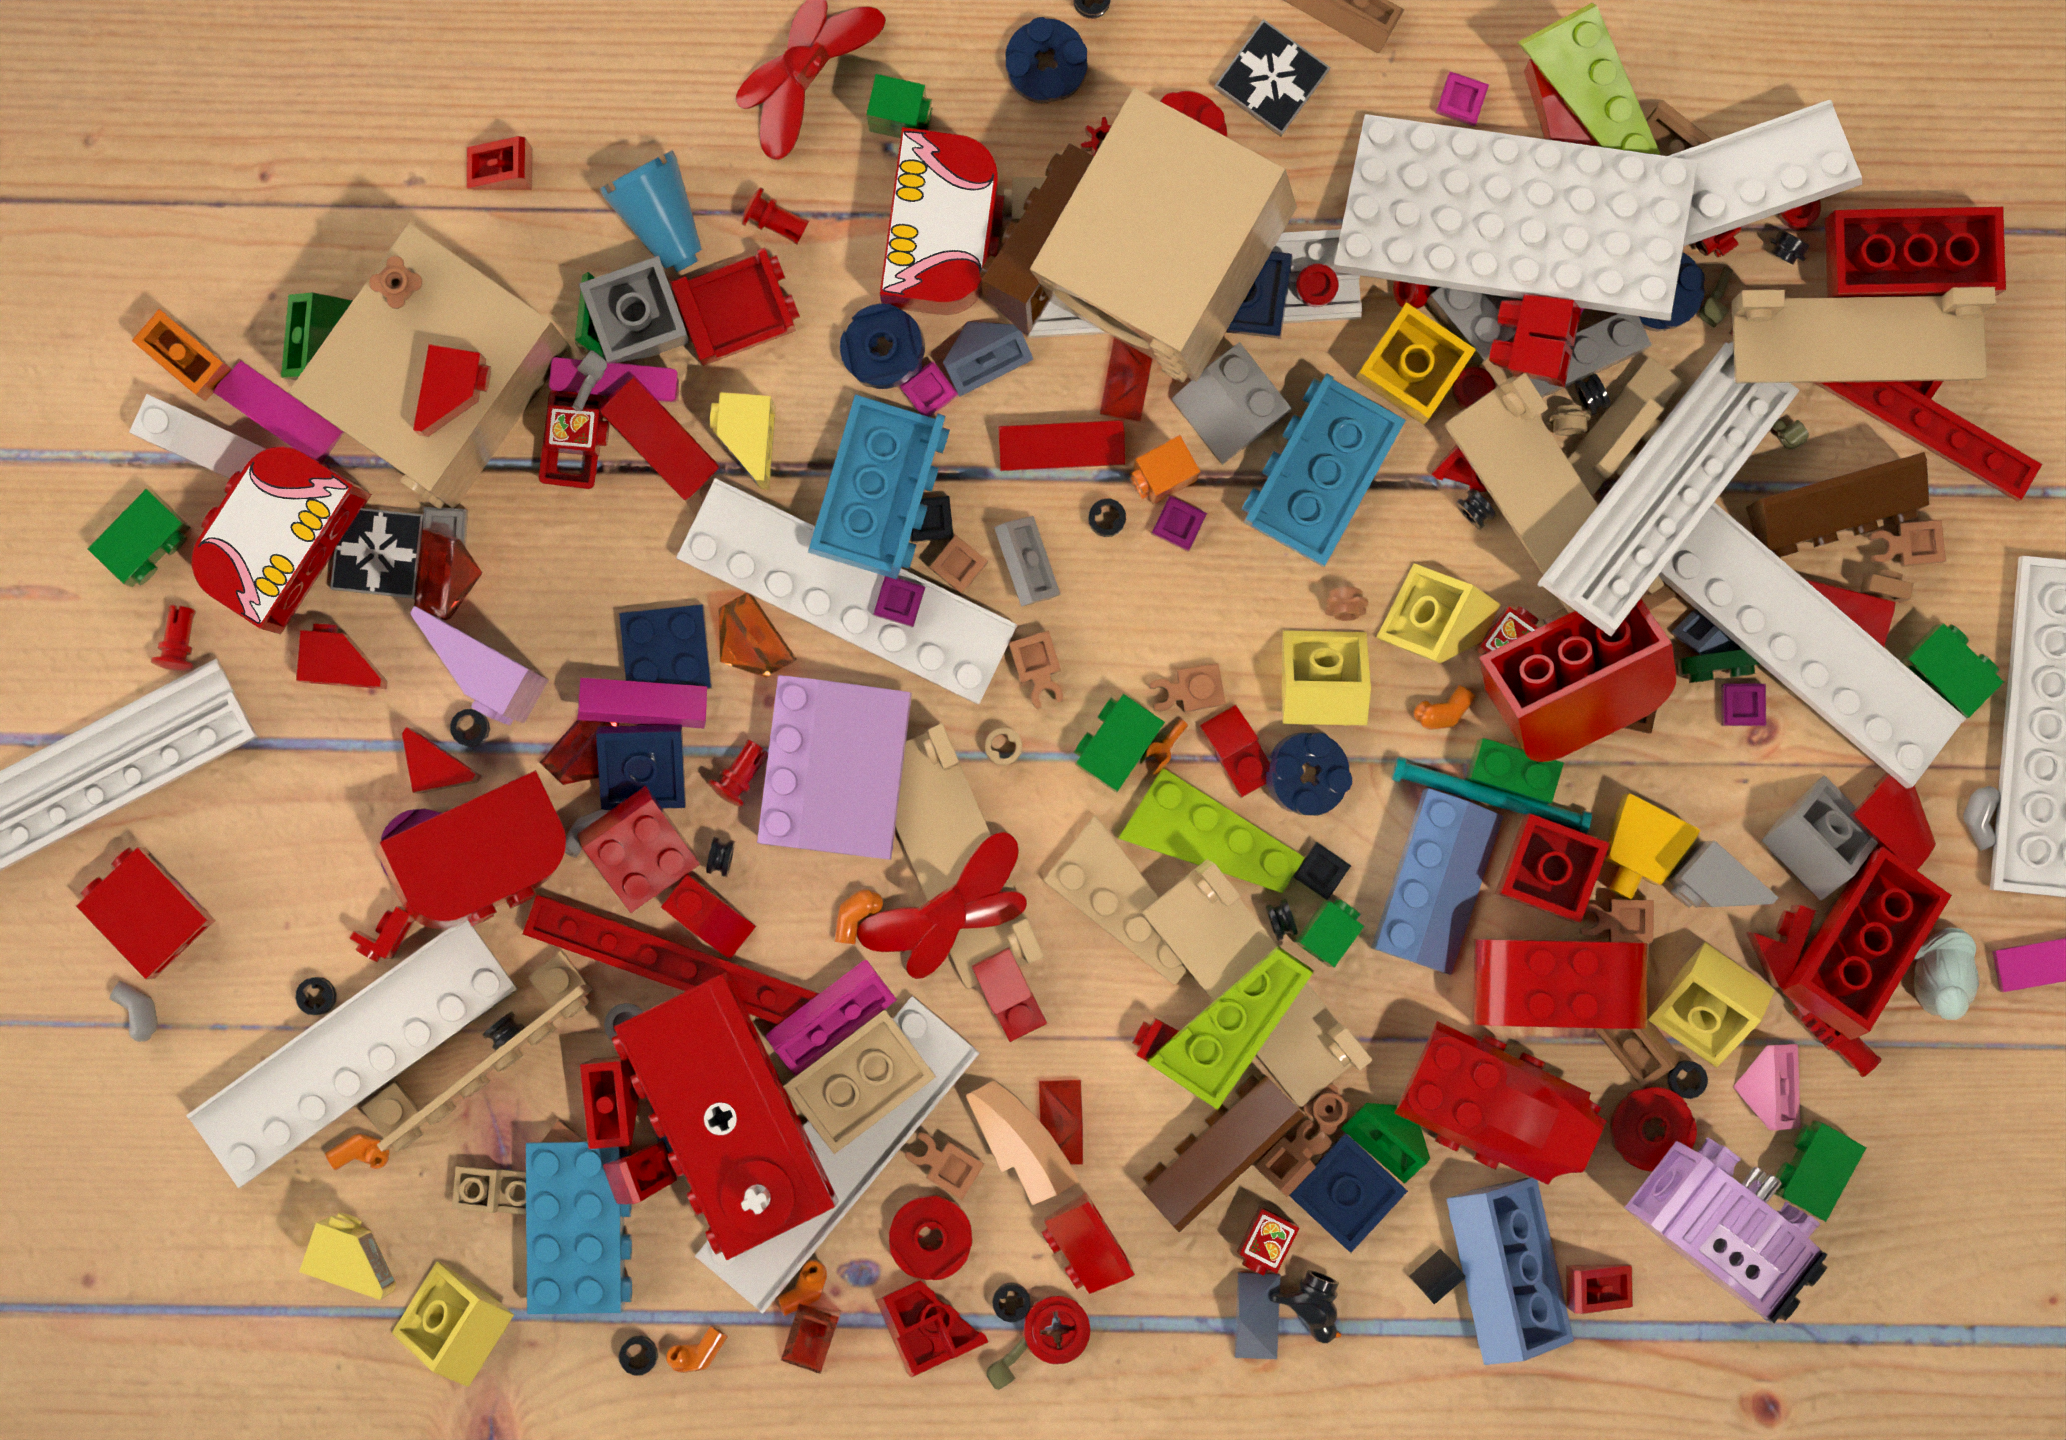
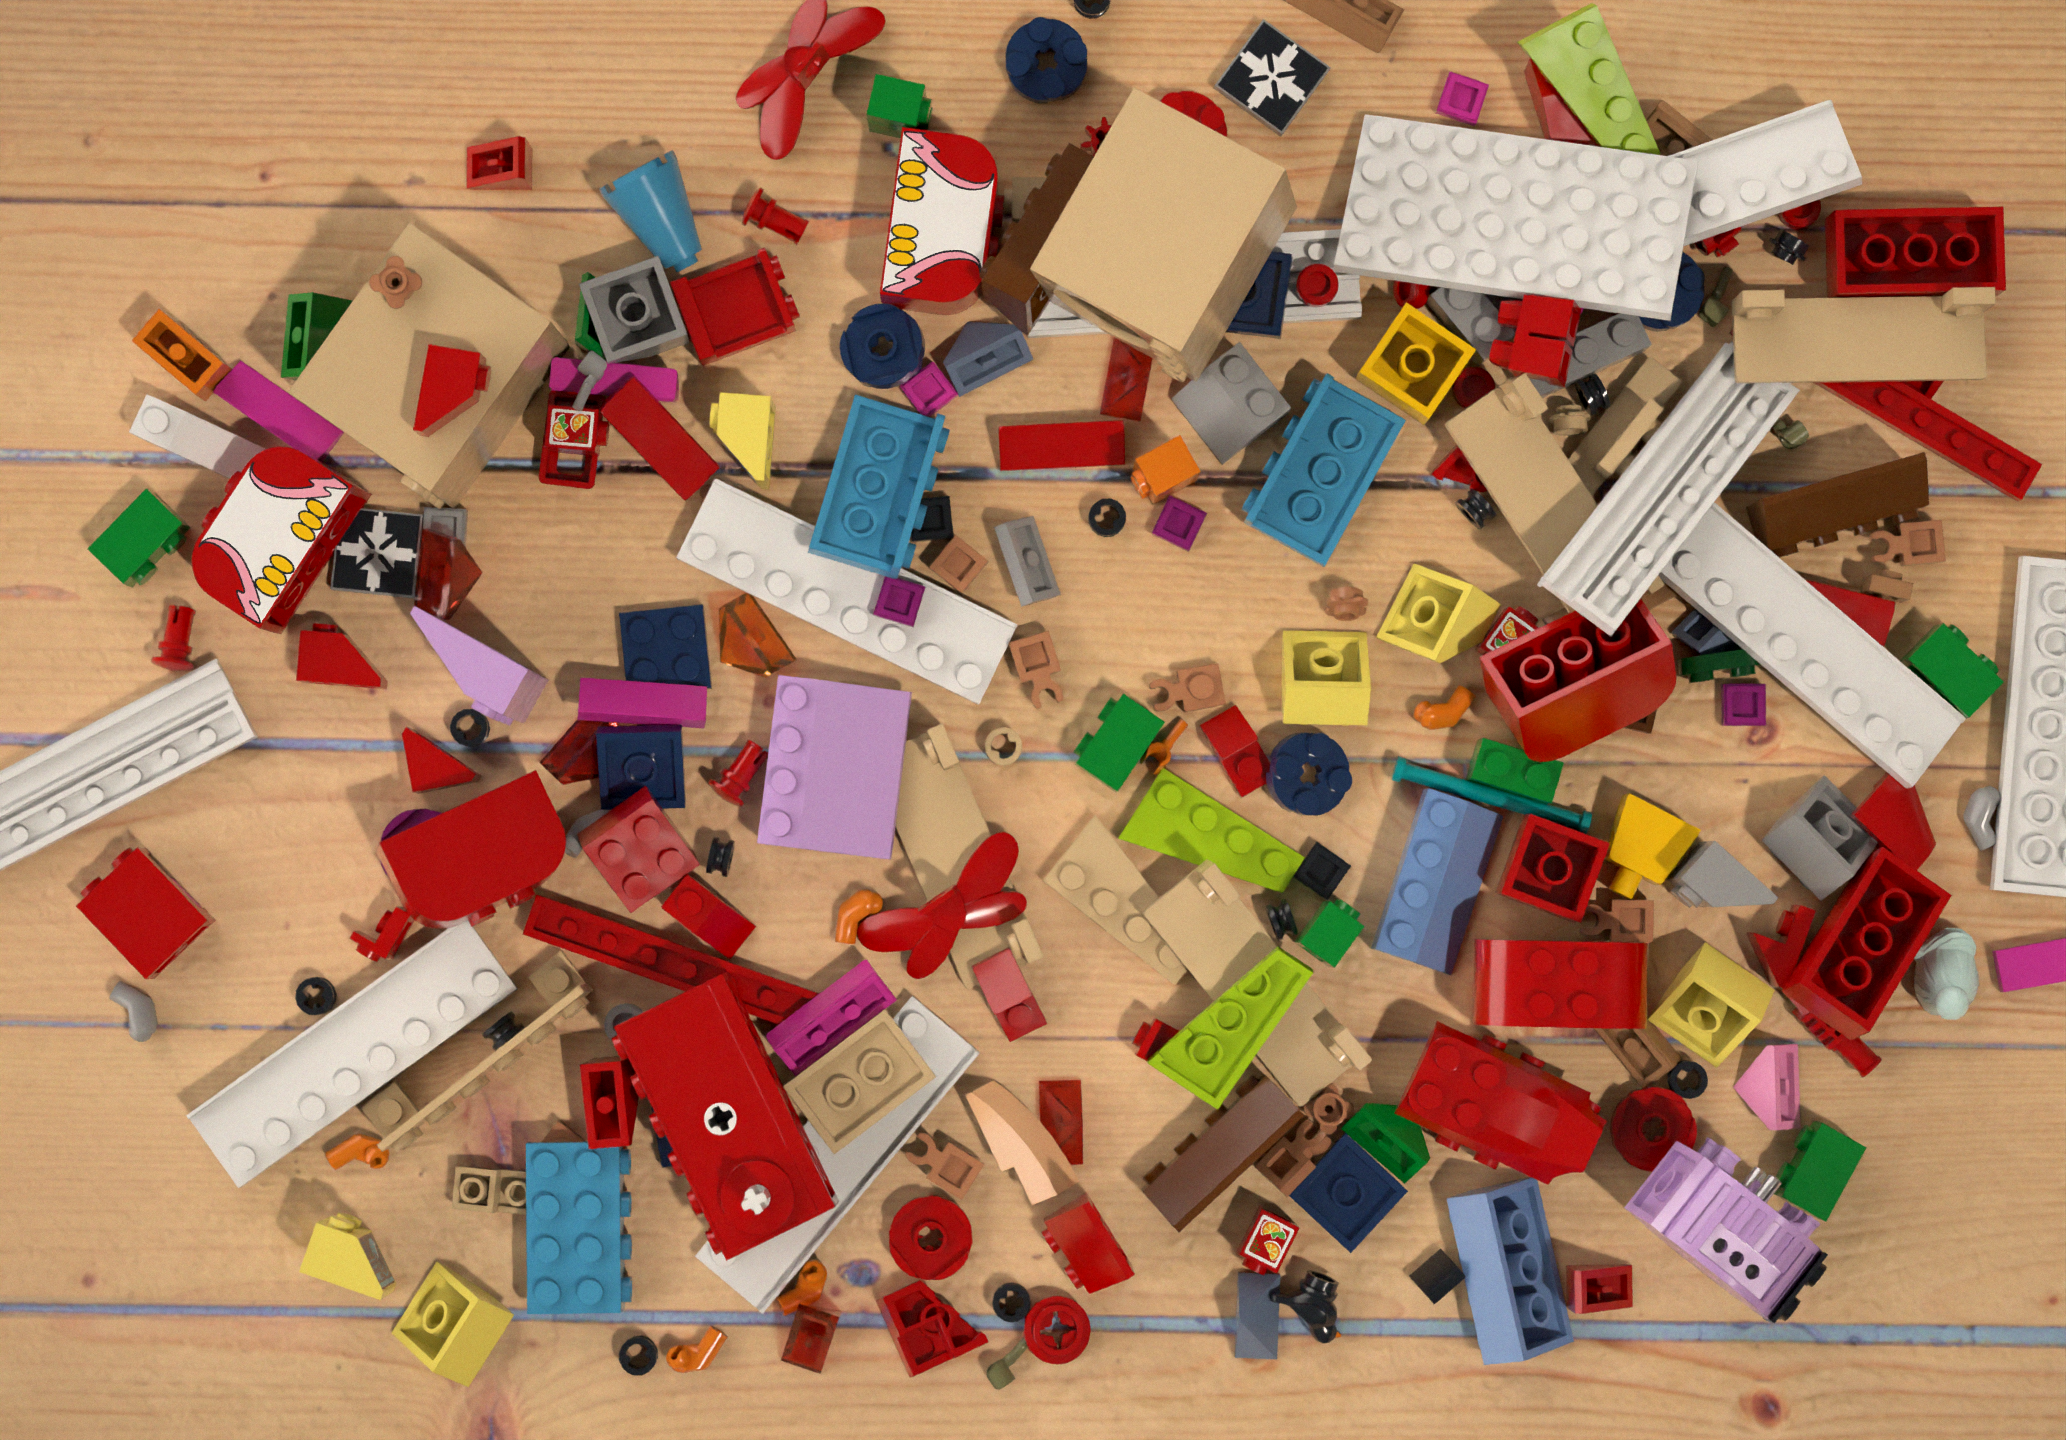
red slope [603,1141,677,1204] -> none

